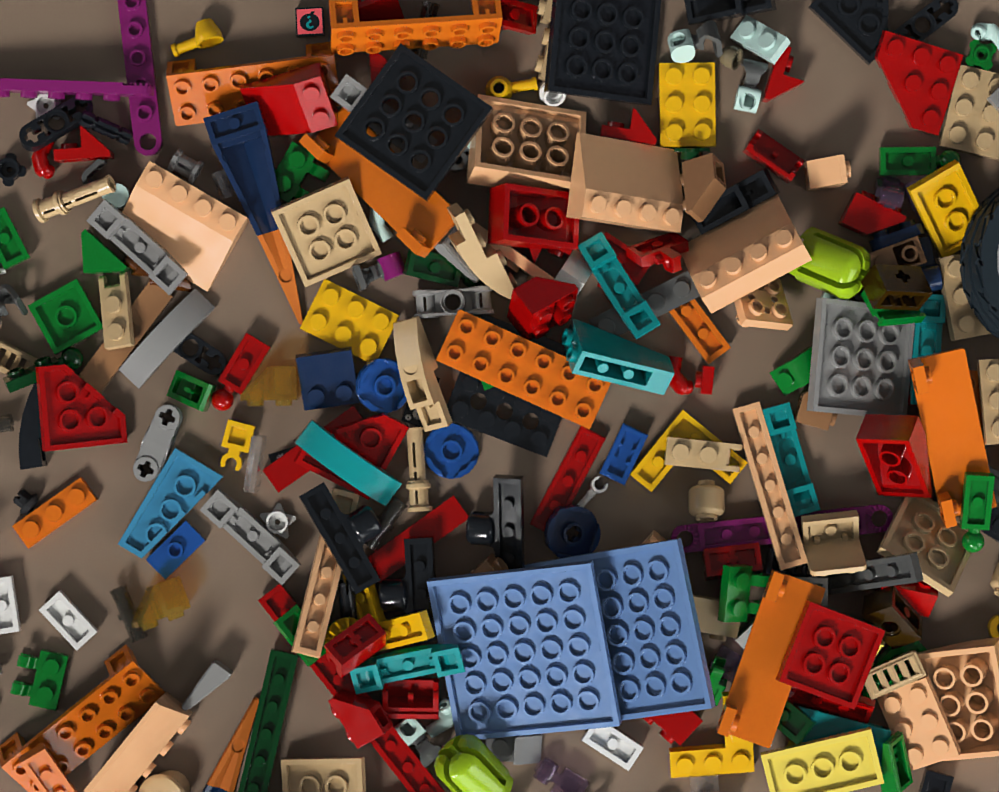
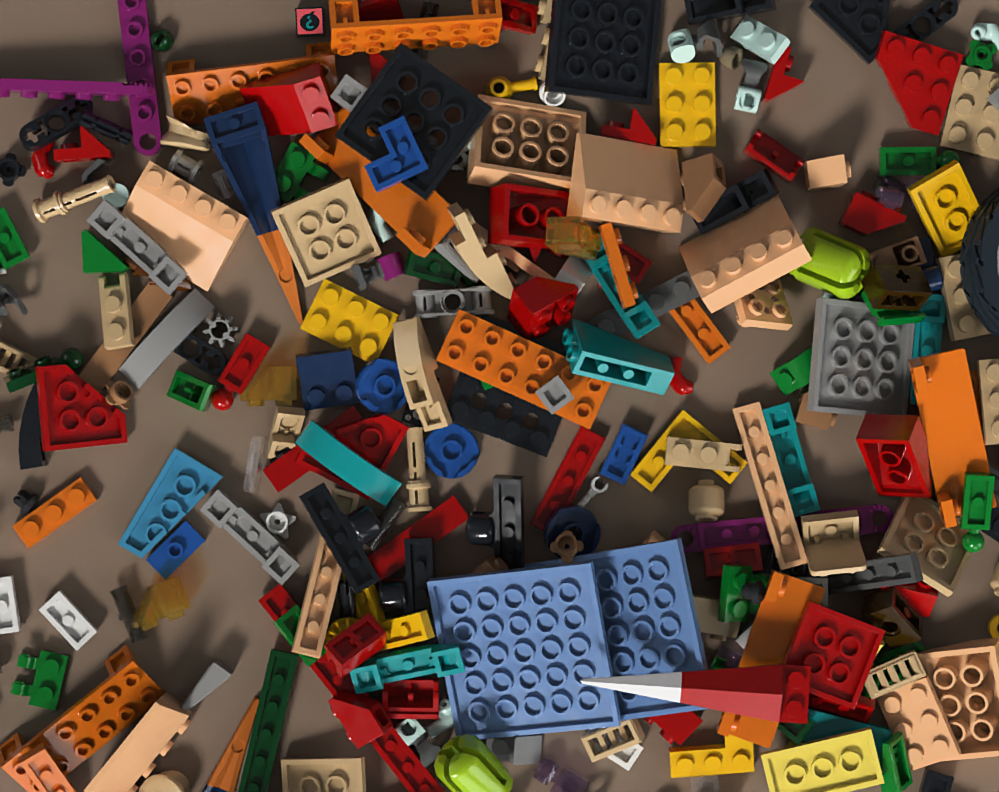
white plate [27,94,63,120] -> none
green plate [28,279,103,355] -> none
light grey piece [133,404,183,482] -> none
yellow bar [171,18,224,57] -> none
yellow plate [220,419,256,471] -> none
red hinge [626,233,689,273] -> none
dark green plate [674,147,710,160] -> none
red plate [694,366,715,395] -> none
dark blue plate [869,219,925,252] -> none
none -> medium nougat plate [105,380,133,409]
none -> dark green hinge [150,29,174,52]
none -> tan piece [159,115,210,151]
none -> light grey gear [203,313,239,348]
none -> tan slope [267,405,305,459]
none -> blue plate [364,116,429,193]
none -> light grey plate [535,375,574,415]
none -> clear yellow slope [545,216,601,260]
none -> medium nougat plate [550,530,584,563]
none -> red plate [580,664,811,724]
none -> tan slope [580,719,645,763]
none -> orange plate [599,222,639,309]
none -> black piece [741,580,766,605]

